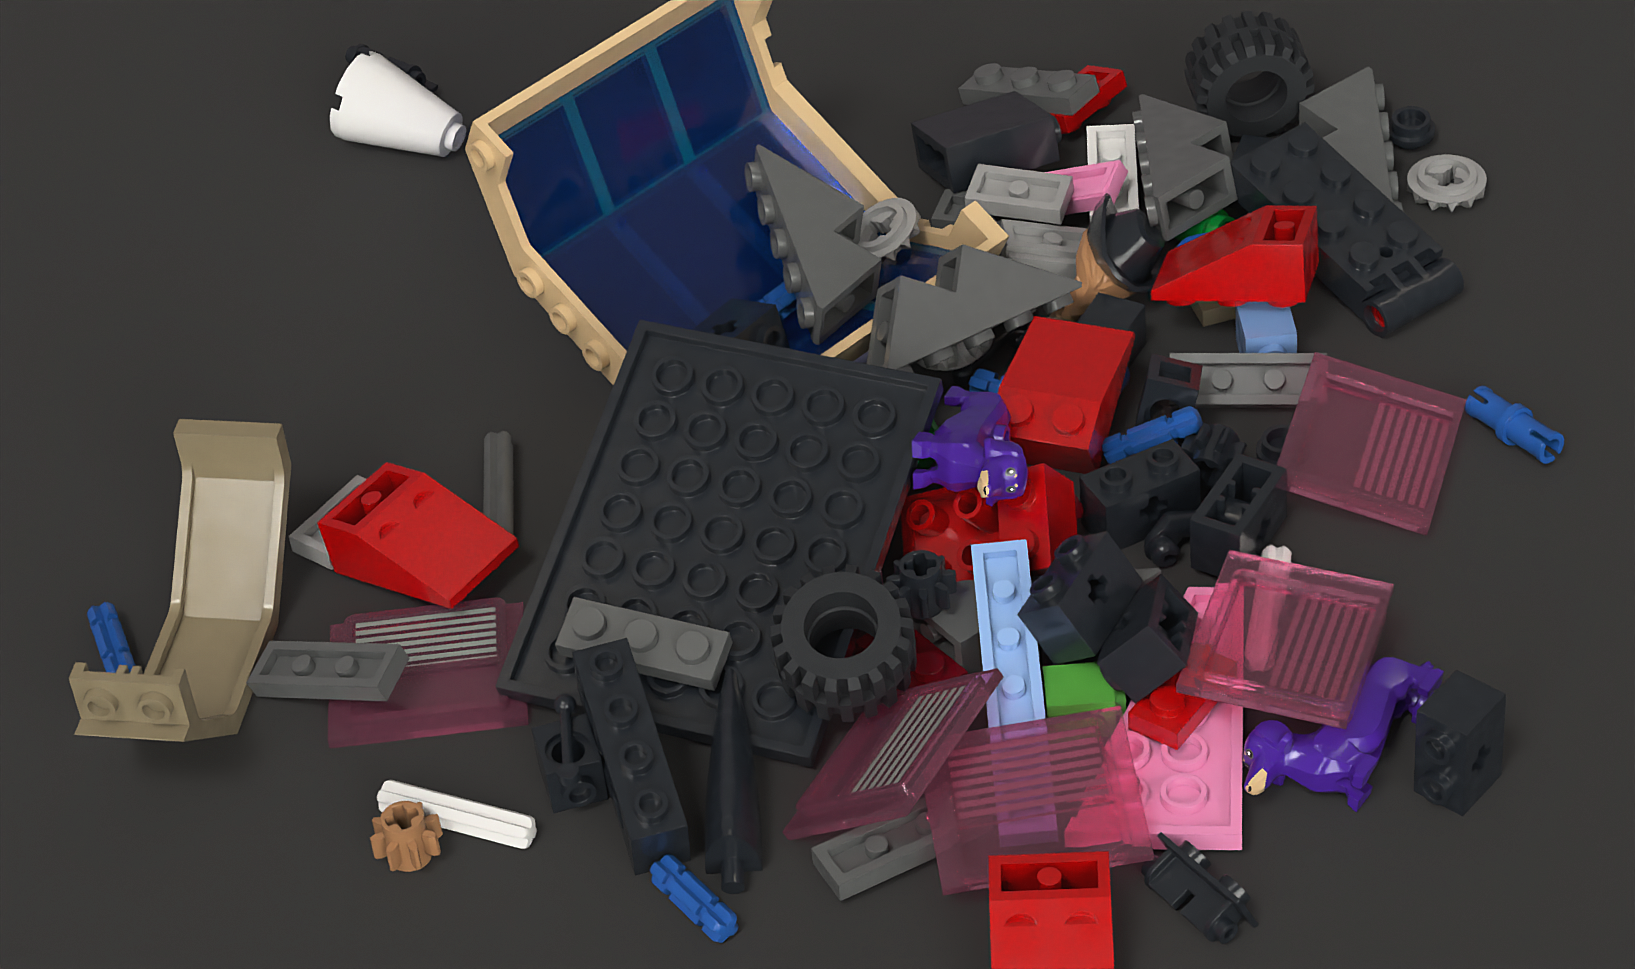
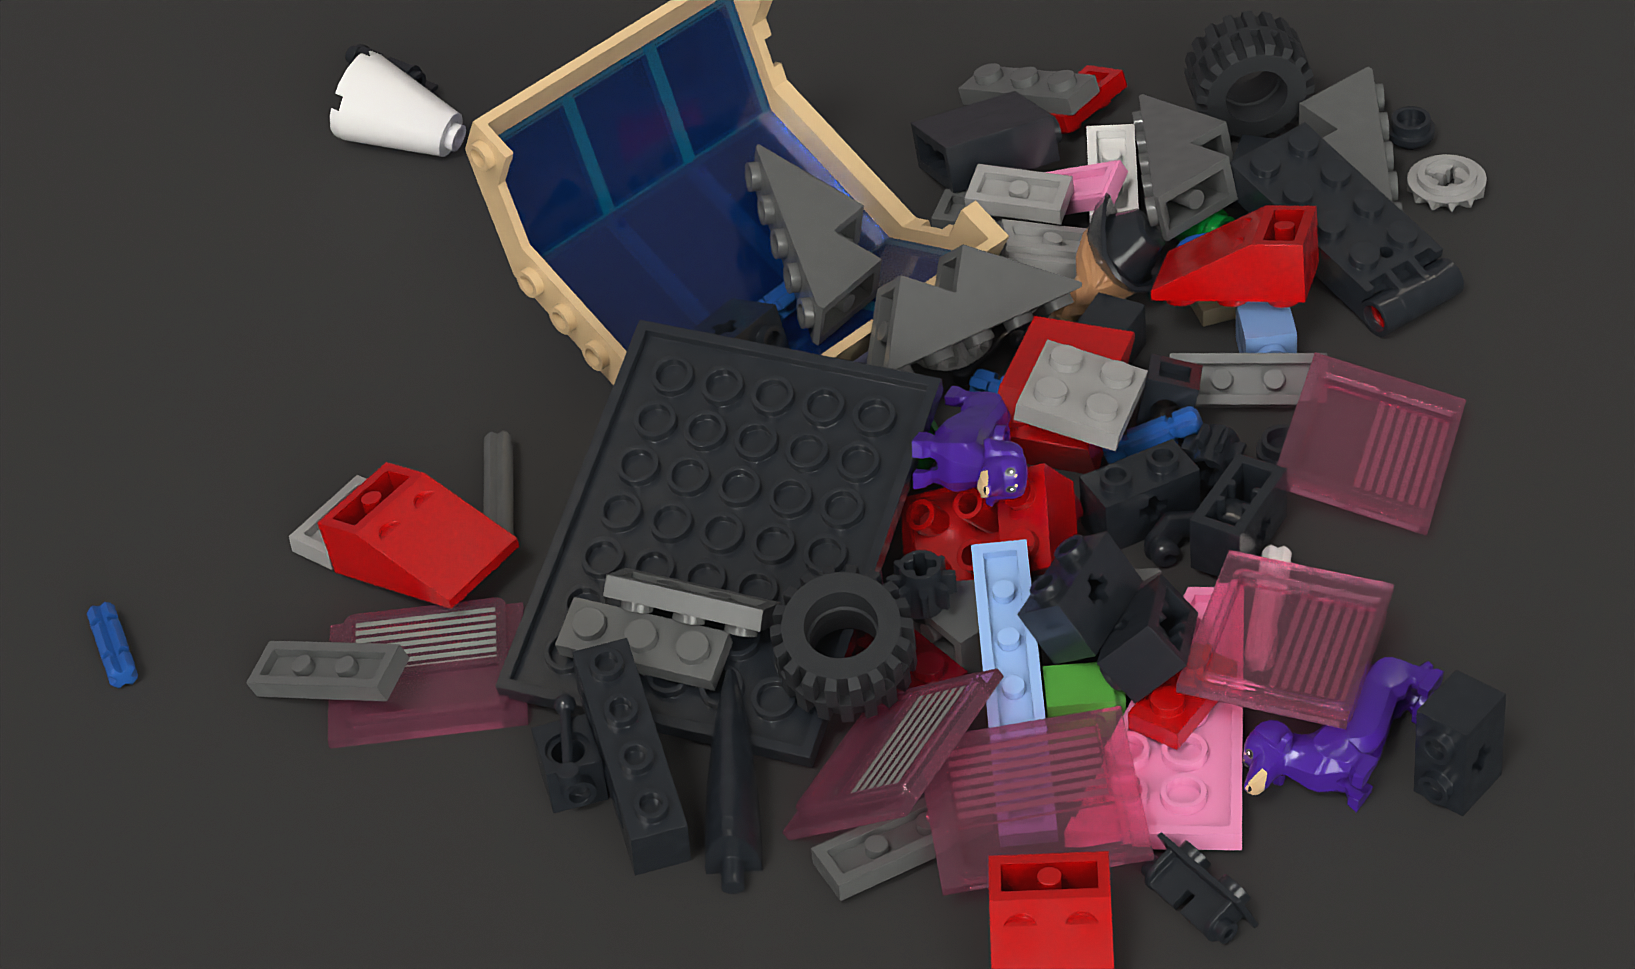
dark tan panel [69,419,291,742] -> none
medium nougat gear [370,801,443,872] -> none
white axle [377,780,537,849] -> none
blue axle [650,855,739,943] -> none
light grey gear [857,198,921,264] -> none
blue pin [1465,386,1564,464] -> none
none -> plate [603,568,781,637]
none -> light grey plate [1013,339,1148,452]

